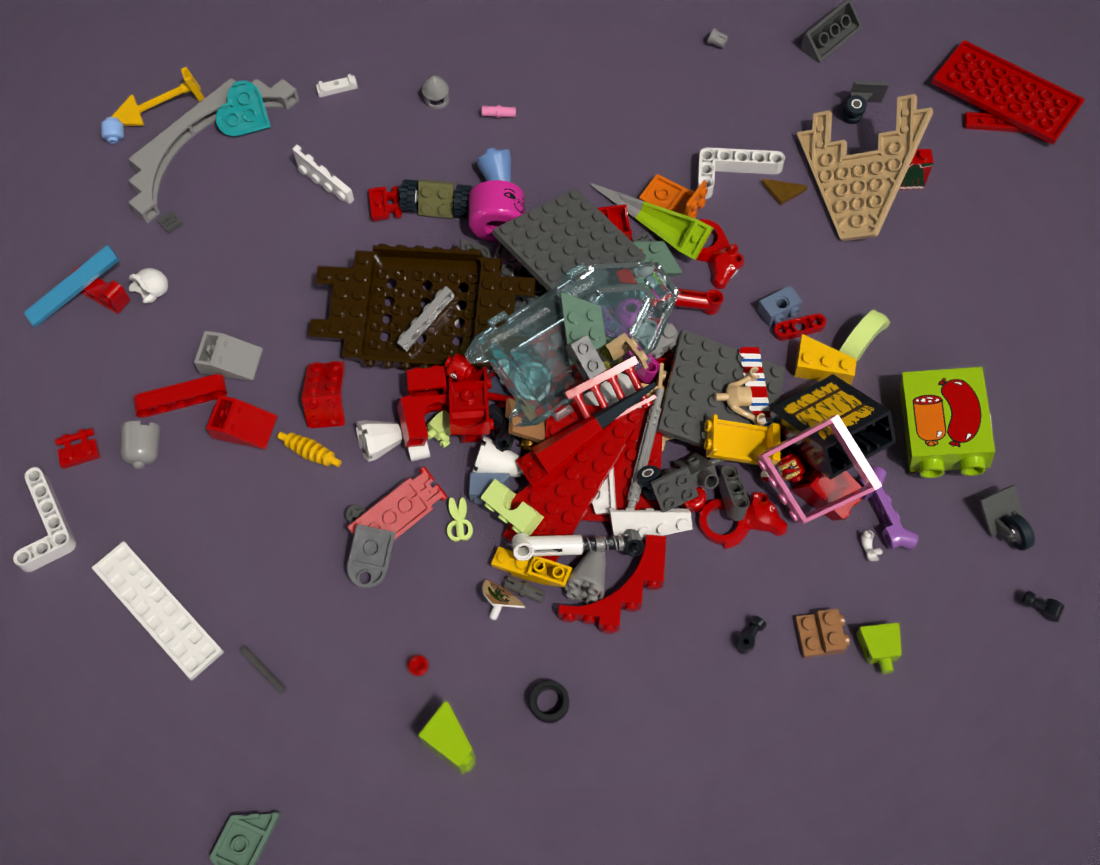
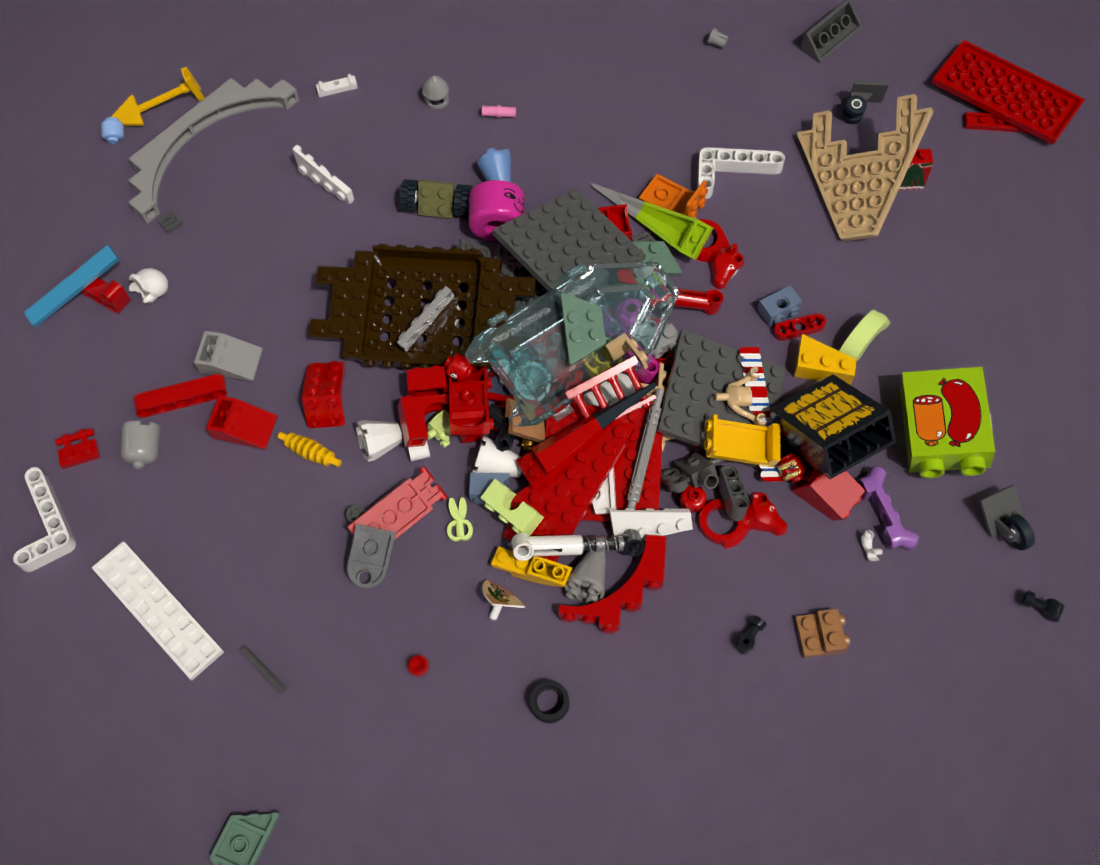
teal plate [216,80,271,136] -> none
red plate [369,186,403,221] -> none
lime slope [418,701,476,775] -> none
dark grey pin [504,576,546,603] -> none
brick [565,335,607,381] -> none
dark grey plate [637,465,698,513] -> none
bright pink window [757,415,882,524] -> none
pearl gold tile [761,179,808,205] -> none
lime torso [856,622,902,674] -> none

